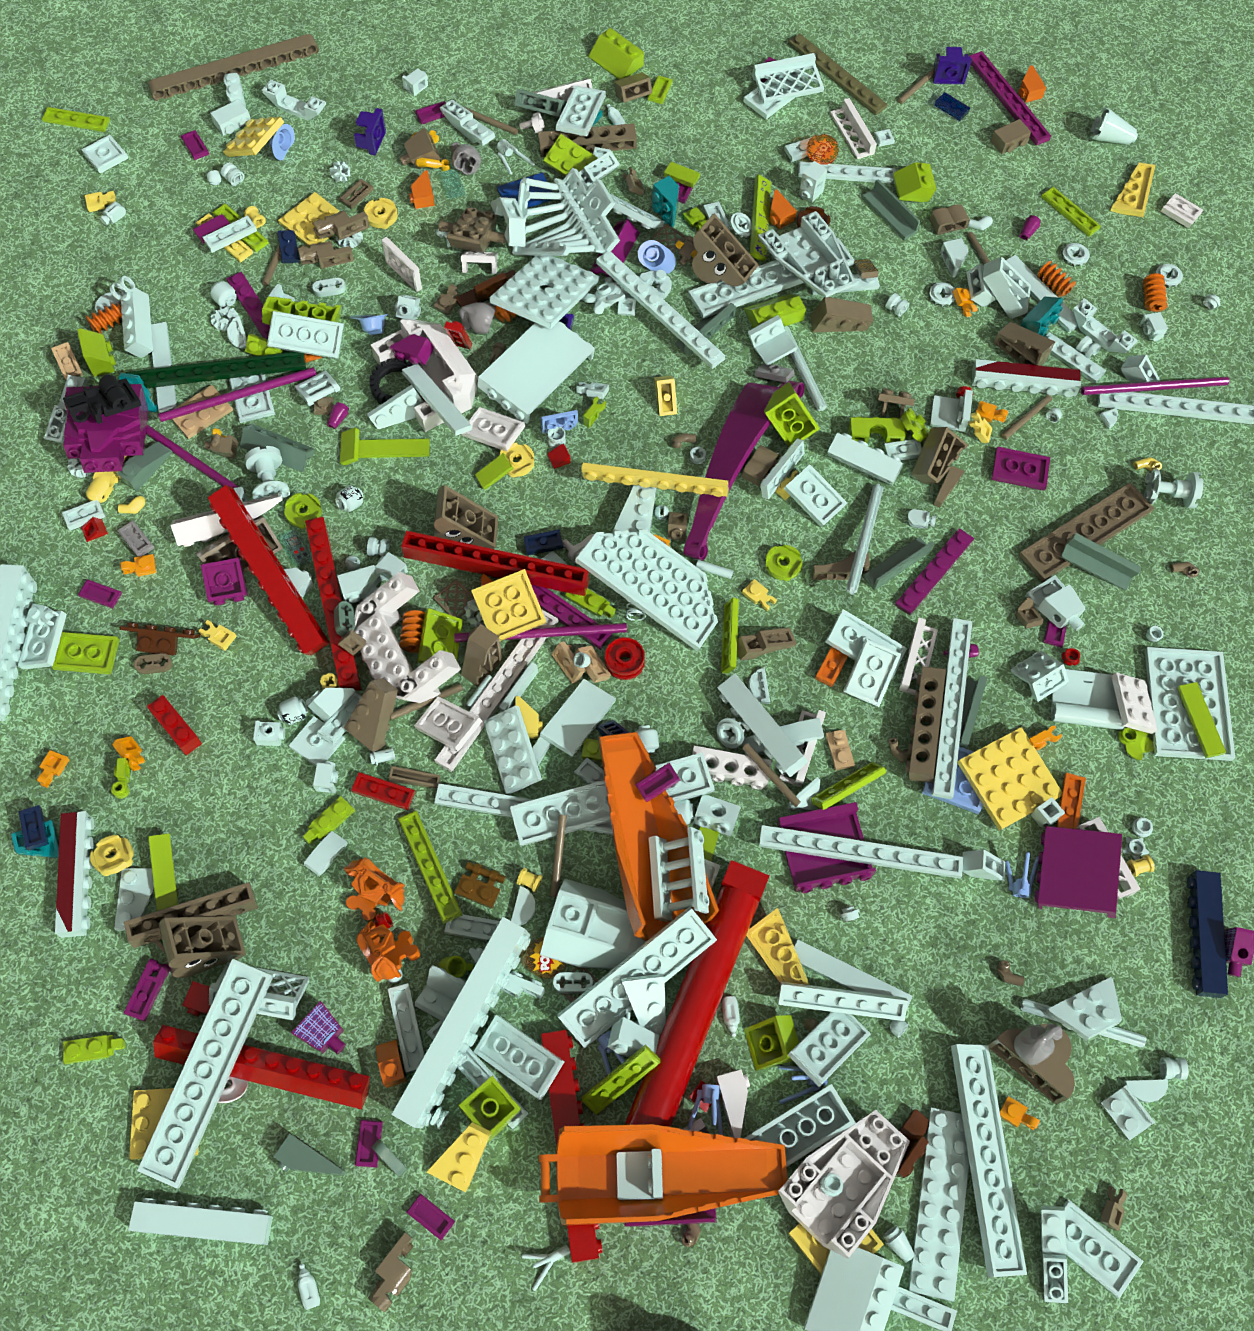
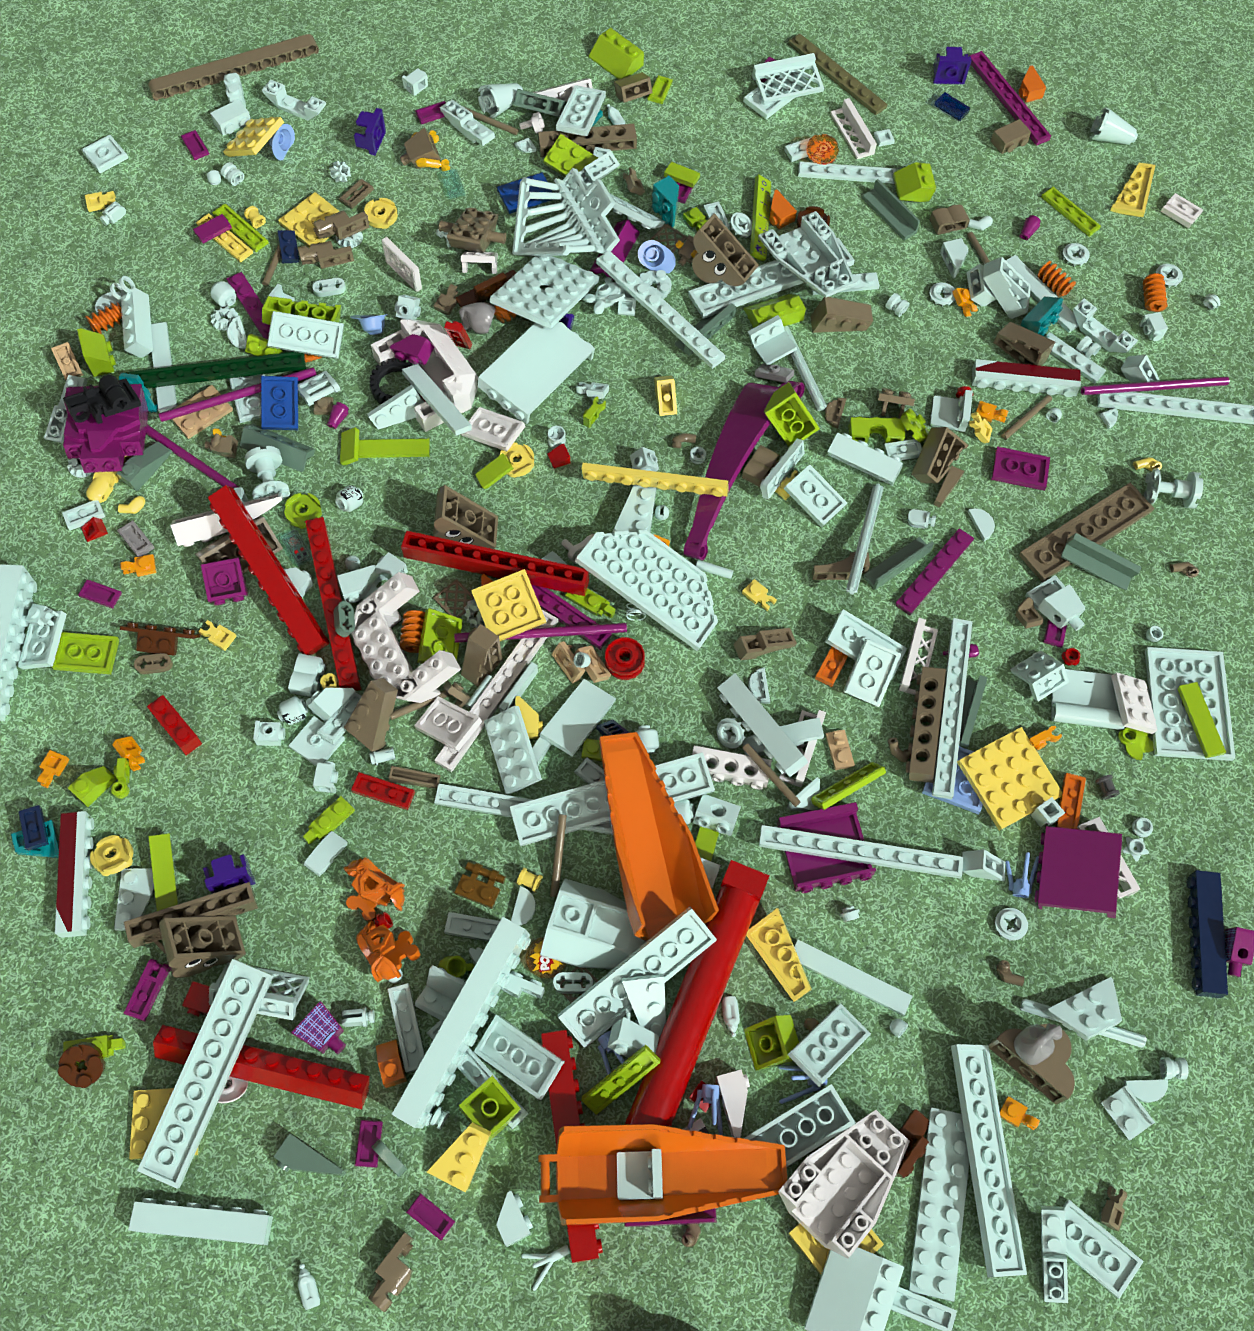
lime tile [42,107,110,132] -> none
light aqua plate [203,216,257,253] -> none
dark tan plate [338,629,367,655] -> none
light aqua wheel [367,537,390,557] -> none
lime tile [398,810,463,924] -> none
orange slope [409,170,435,209] -> none
light grey piece [450,142,481,175] -> none
dark tan pin [489,342,506,364] -> none
light aqua slope [491,197,525,247] -> none
light aqua plant [497,139,535,174] -> none
dark blue plate [524,529,564,556] -> none
light blue slope [540,410,578,433] -> none
magenta tile [635,763,681,802] -> none
light aqua fence [649,827,709,922] -> none
dark tan bracket [667,512,688,541] -> none
lime tile [721,597,739,673] -> none
lime plate [765,545,802,581] -> none
light aqua plate [778,982,908,1021] -> none
light aqua brick [799,161,828,203] -> none
light aqua plate [820,1173,843,1197] -> none
dark tan tile [853,259,878,279] -> none
light aqua cone [883,1226,915,1263] -> none
dark tan bar [897,68,934,104] -> none
light yellow bush [1127,854,1155,877] -> none
none -> reddish brown plate [58,1042,105,1088]
none -> lime slope [68,766,117,807]
none -> dark purple panel [203,854,256,894]
none -> blue plate [261,376,298,430]
none -> light aqua brick [288,653,326,697]
none -> light aqua arm [342,1007,375,1027]
none -> dark tan plate [443,681,471,708]
none -> light aqua cone [478,83,523,118]
none -> light aqua slope [496,1191,533,1247]
none -> light aqua tile [514,138,536,153]
none -> light aqua brick [630,447,659,472]
none -> dark tan tile [825,398,847,429]
none -> light aqua tile [968,508,995,542]
none -> light aqua gear [994,908,1028,941]
none -> dark grey bush [1095,775,1120,800]

